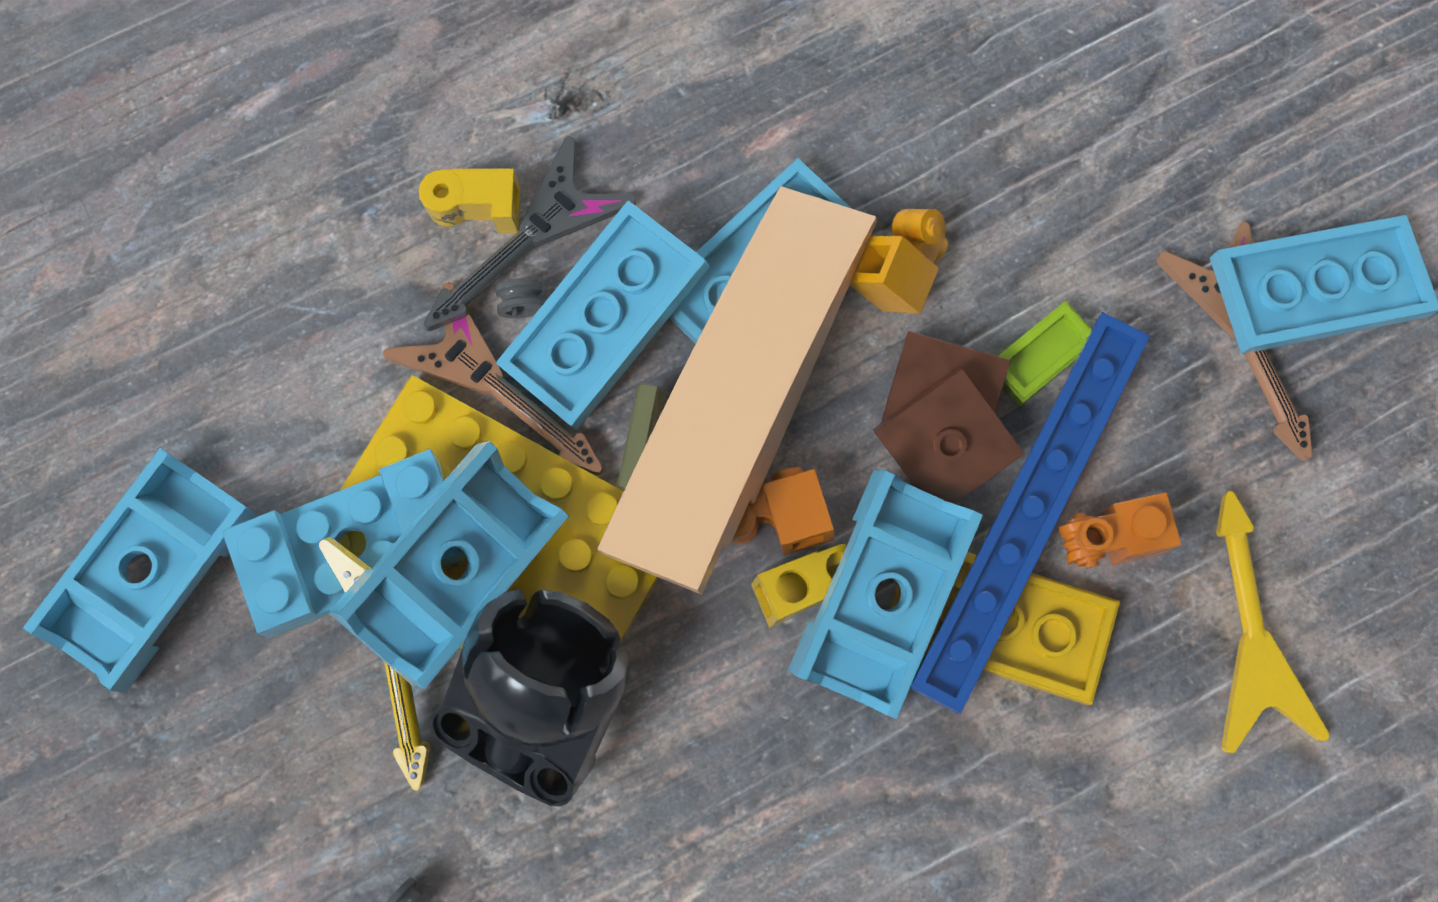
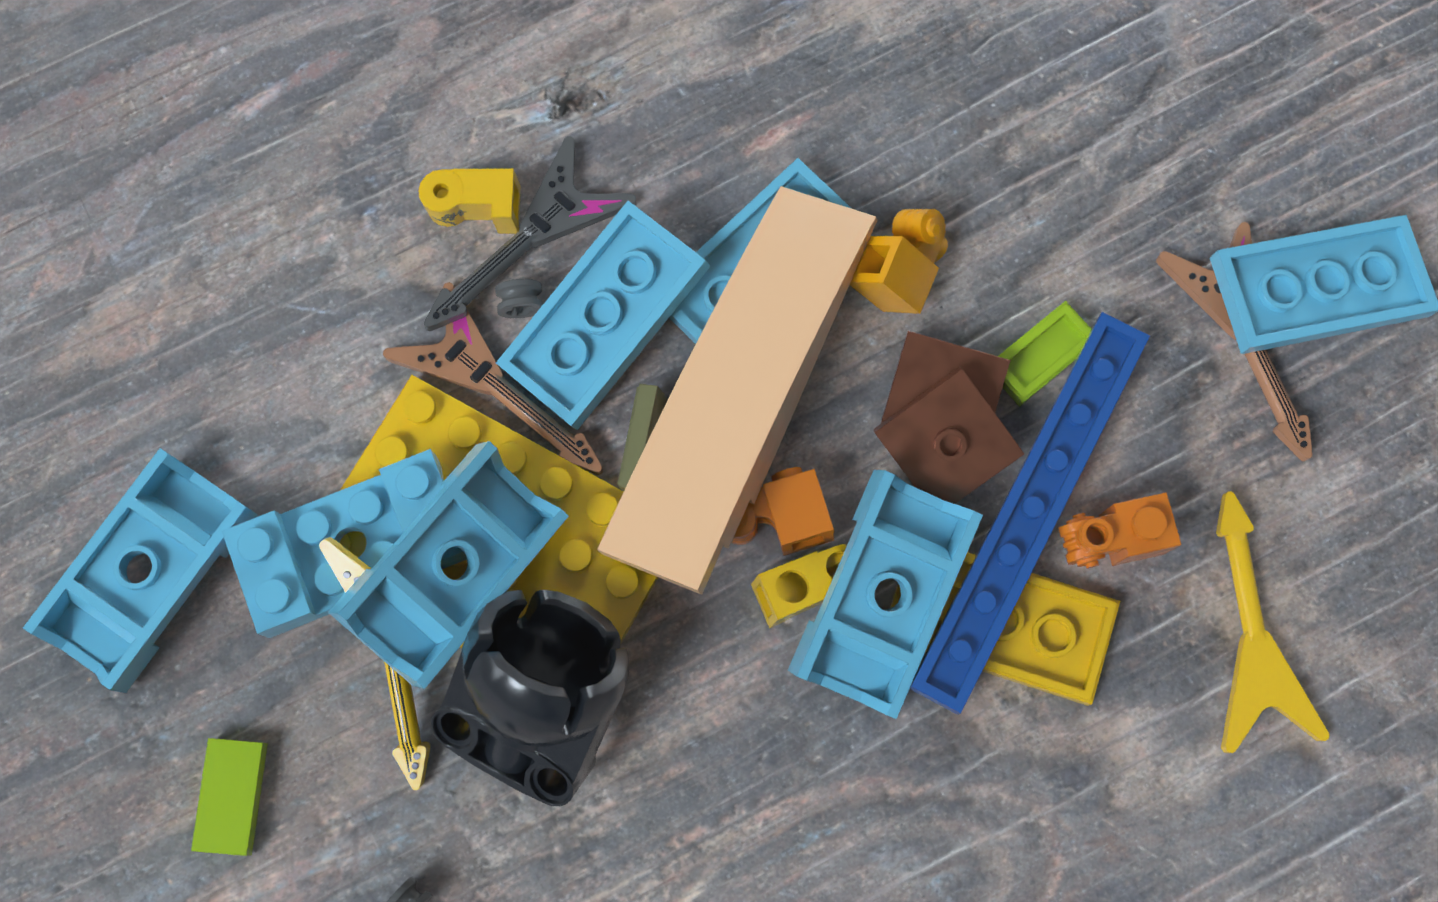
none -> lime tile [191,738,268,856]

